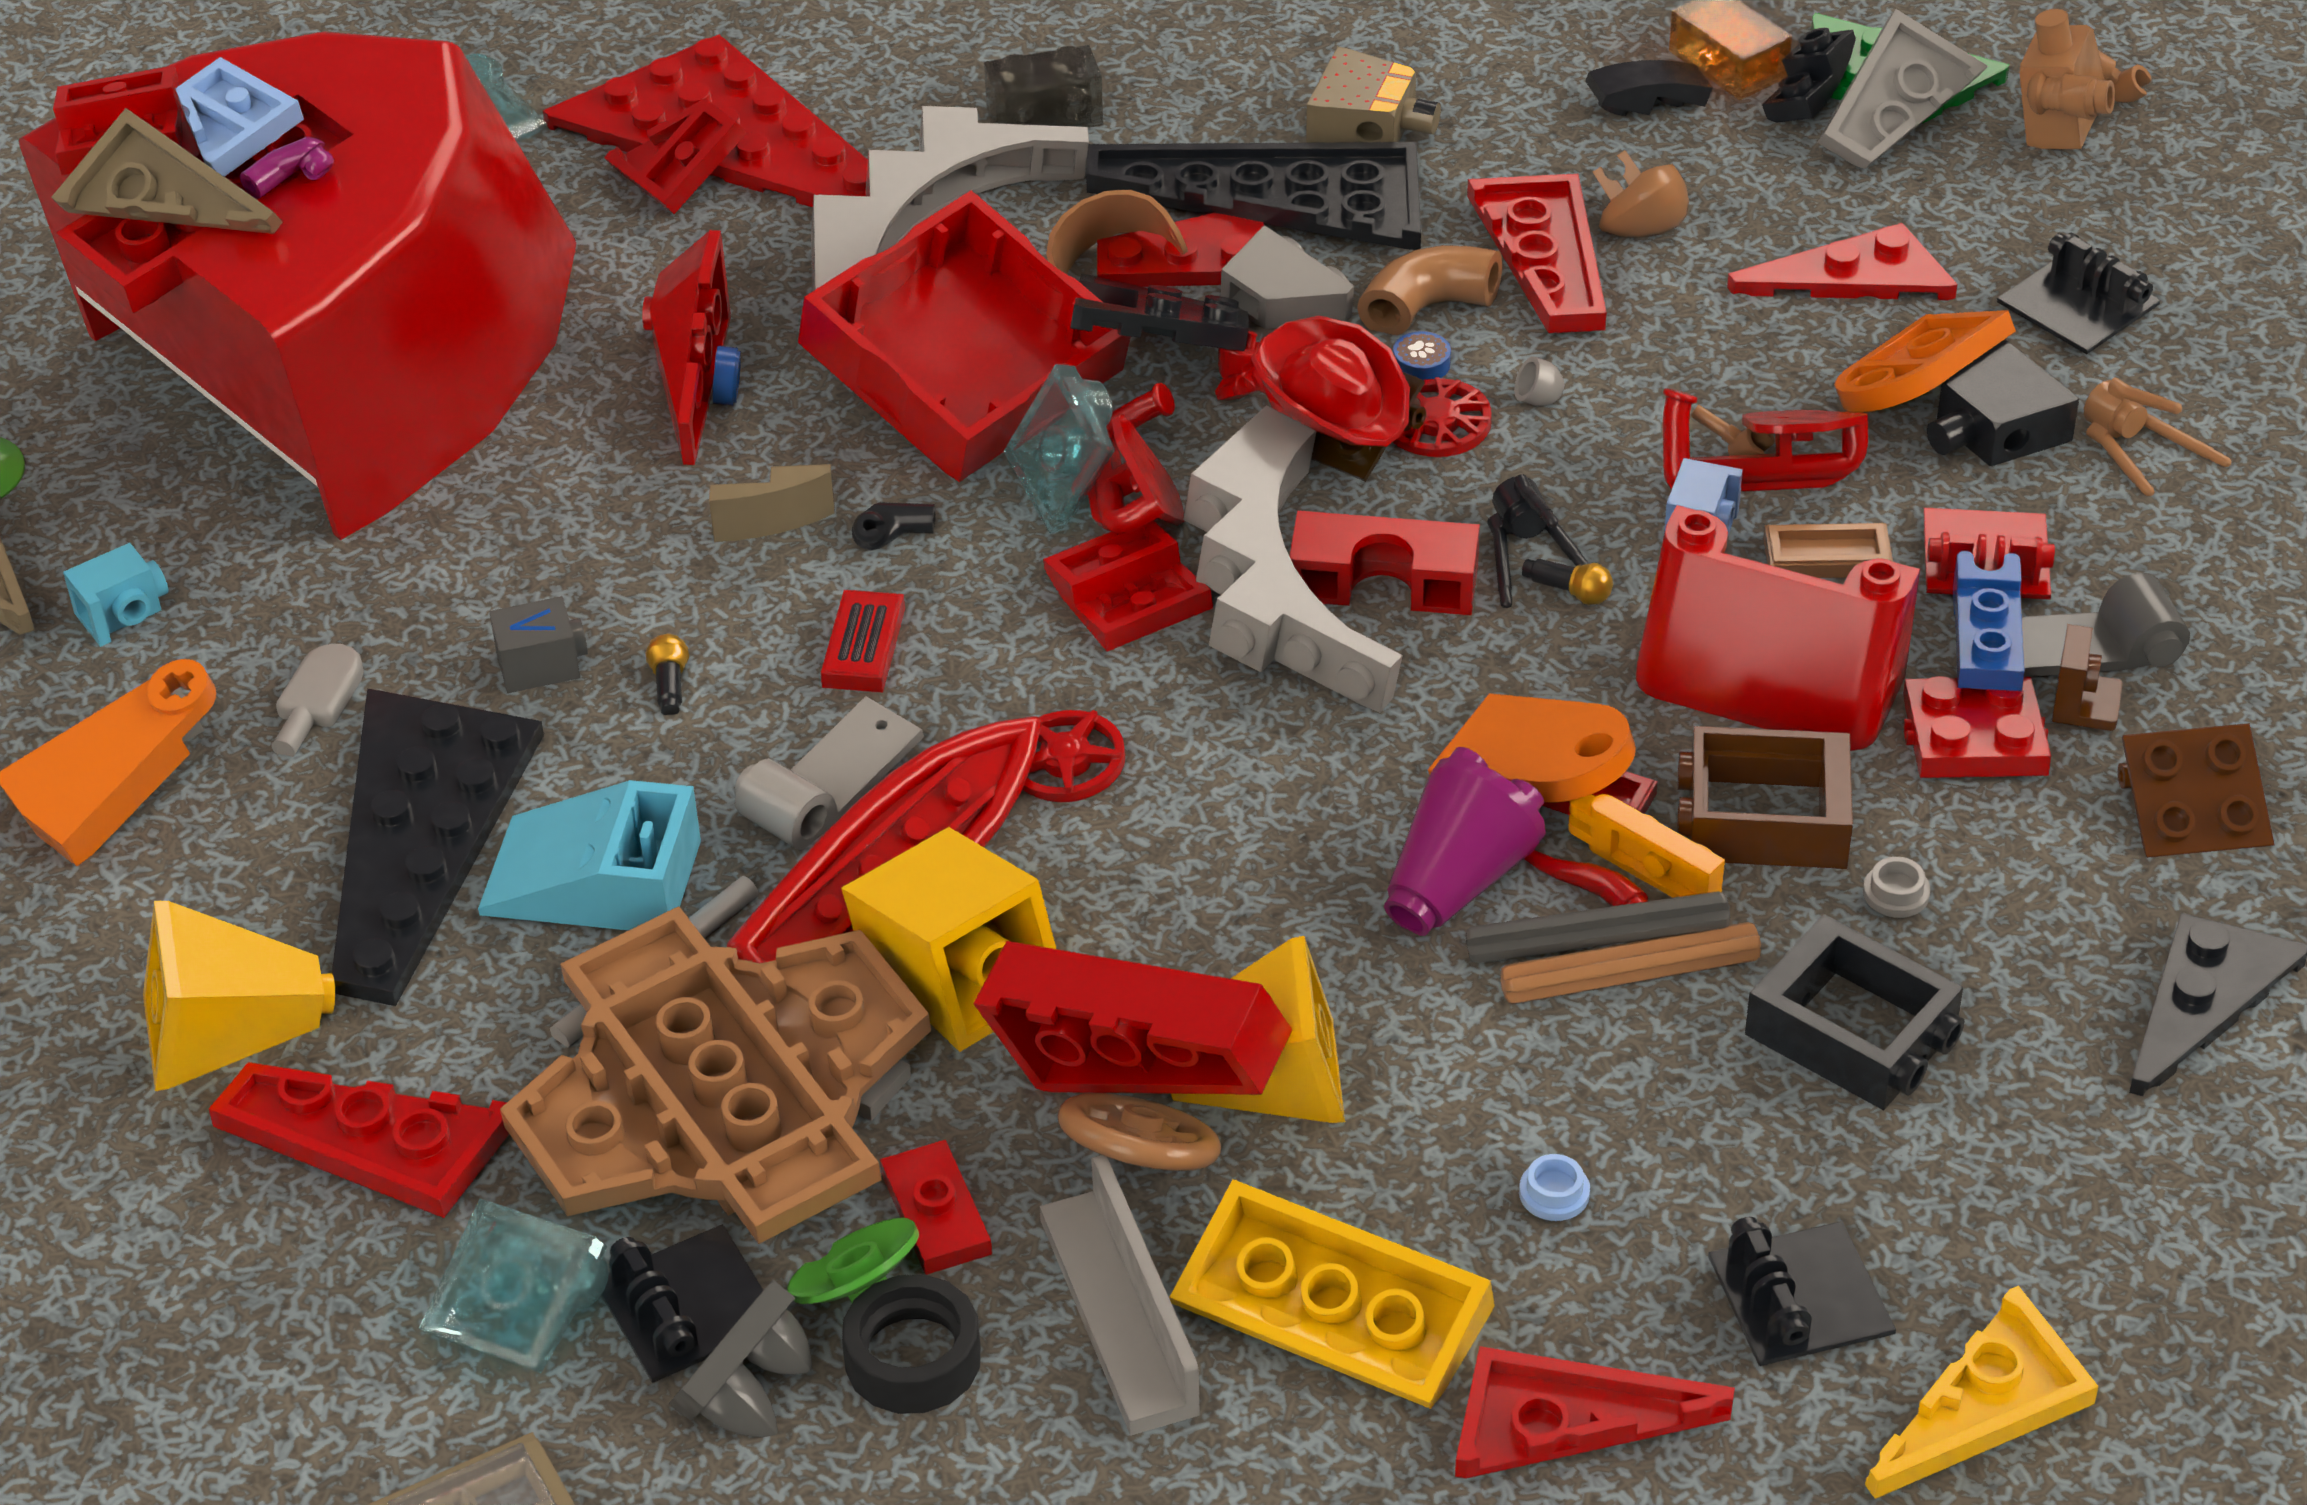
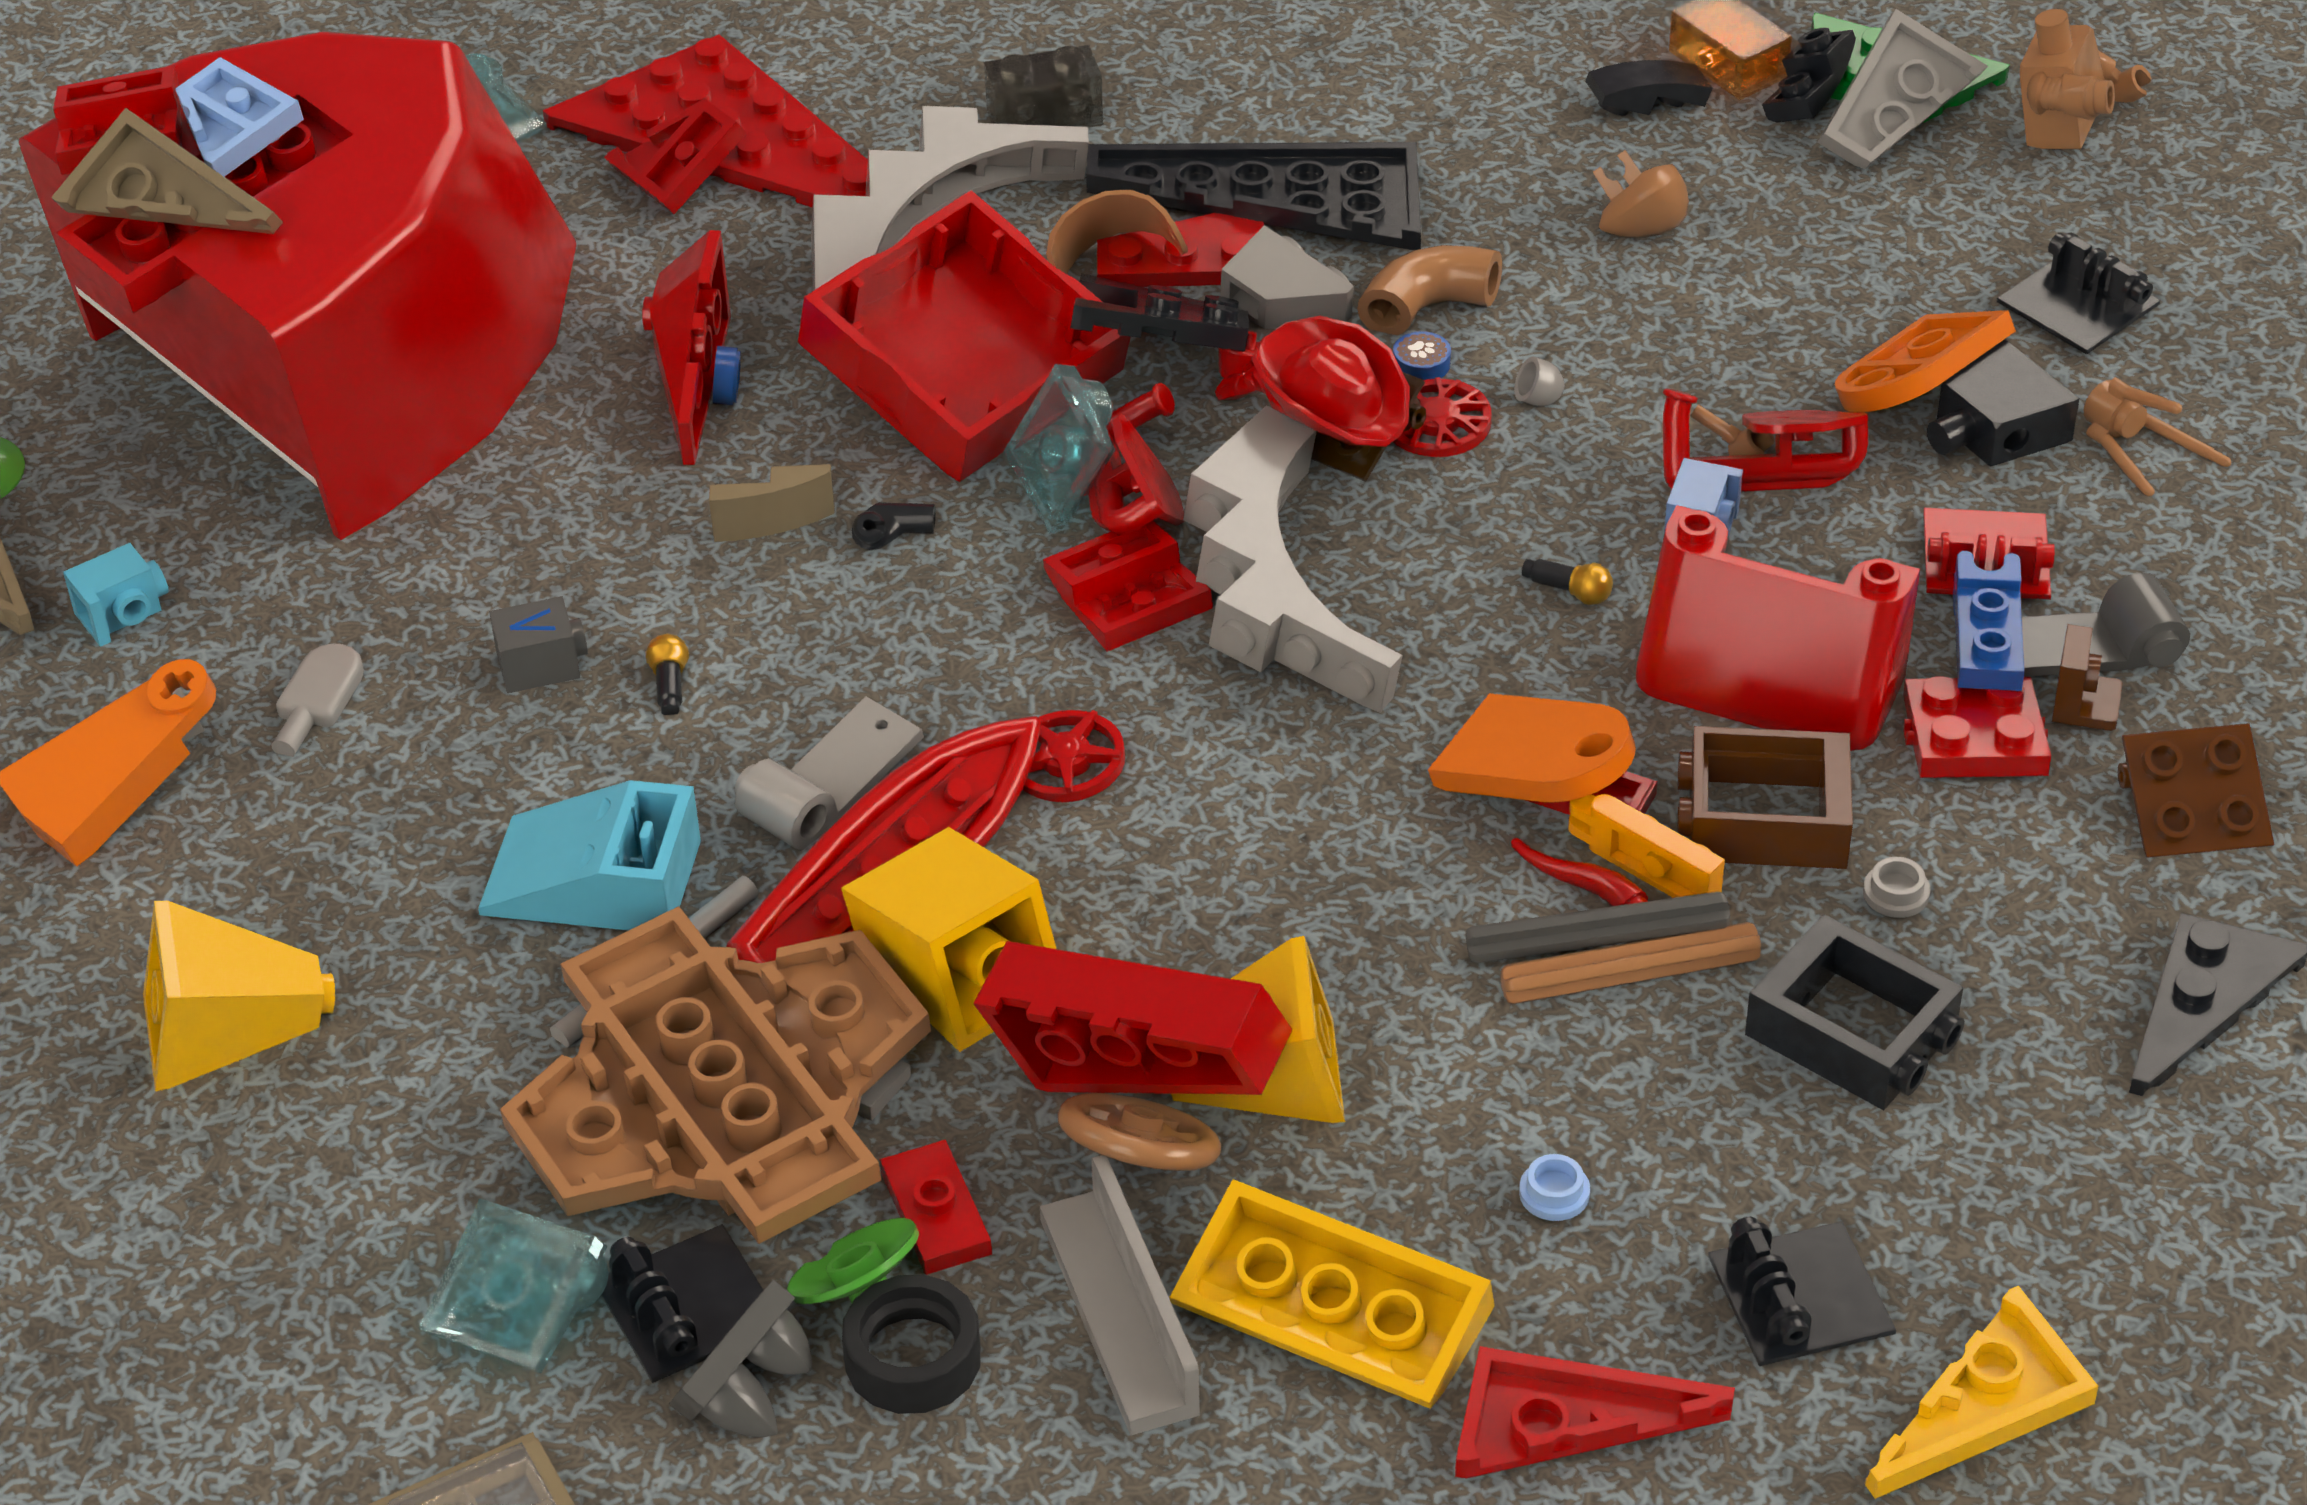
red wing [209,1062,509,1218] -> none
magenta arm [240,136,334,199] -> none
black wing [332,688,544,1006] -> none
red tile [821,590,905,693] -> none
red arch [1289,511,1480,615] -> none
dark tan torso [1306,46,1441,143] -> none
magenta cone [1384,747,1546,936] -> none
red wing [1467,173,1607,333] -> none
black plant [1487,474,1589,608] -> none
wing [1727,223,1958,301] -> none
medium nougat tile [1763,523,1893,578] -> none

